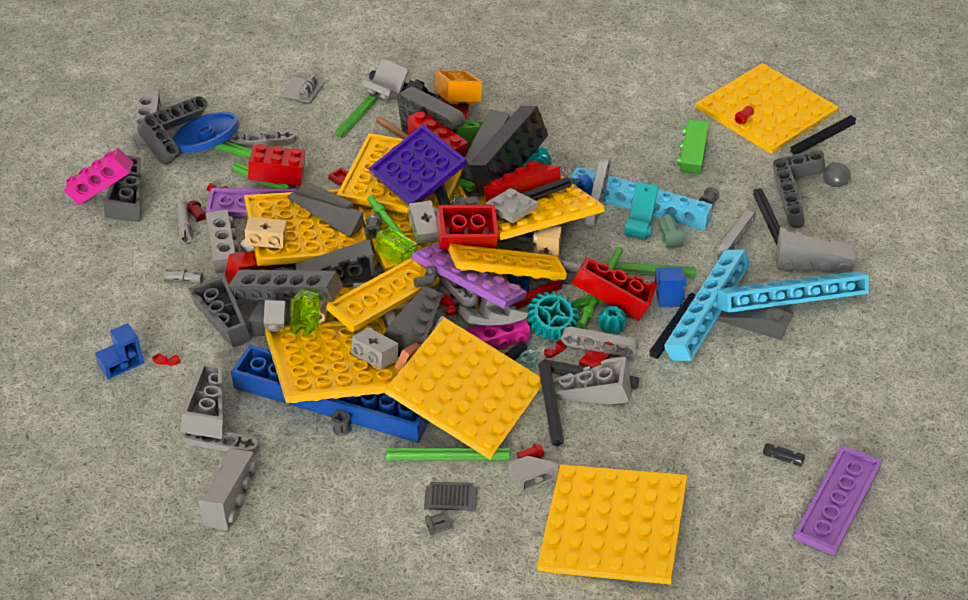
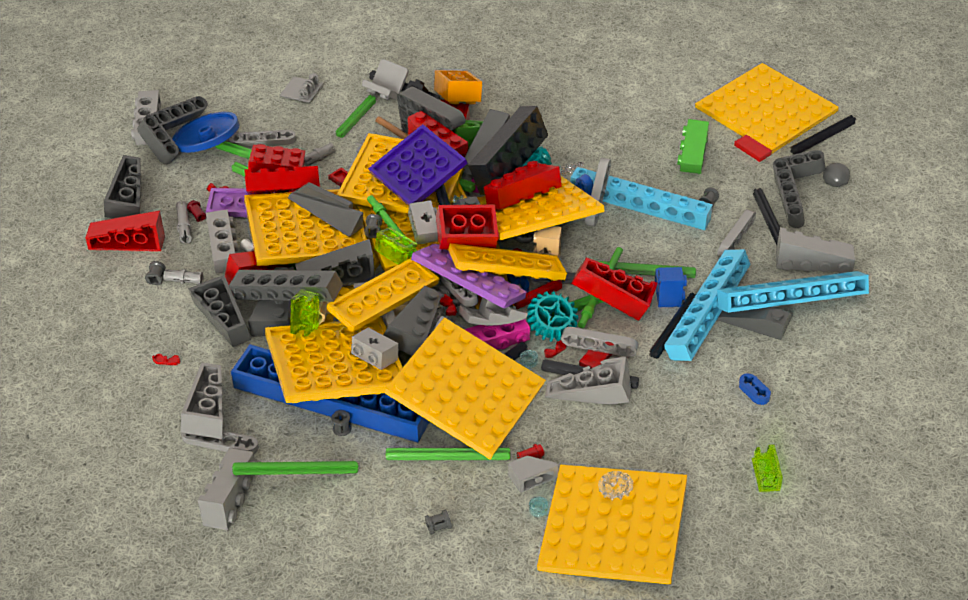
dark pink brick [64,148,133,204] -> none
blue brick [95,323,144,379] -> none
tan brick [245,217,287,249] -> none
light grey slope [264,300,287,332] -> none
nougat tile [394,342,421,371] -> none
dark grey arm [413,266,437,287] -> none
dark grey window [424,482,477,511] -> none
light grey plate [485,188,538,223] -> none
black axle [521,177,572,200] -> none
black axle [538,360,564,446] -> none
light grey pin [560,260,582,272] -> none
teal piece [598,306,627,335] -> none
teal door [624,182,659,239] -> none
sand green piece [658,214,684,248] -> none
red pin [735,106,754,124] -> none
black axle [763,443,805,466] -> none
medium lavender plate [793,445,882,556] -> none
none -> red wedge [85,210,165,251]
none -> dark grey bush [145,261,166,285]
none -> bright green axle [232,461,358,475]
none -> red wedge [244,166,320,195]
none -> light grey pin [305,143,336,166]
none -> clear light blue bush [529,497,548,517]
none -> clear gear [598,471,633,501]
none -> red tile [734,134,772,162]
none -> blue beam [739,373,771,405]
none -> clear neon green hinge [751,444,783,492]

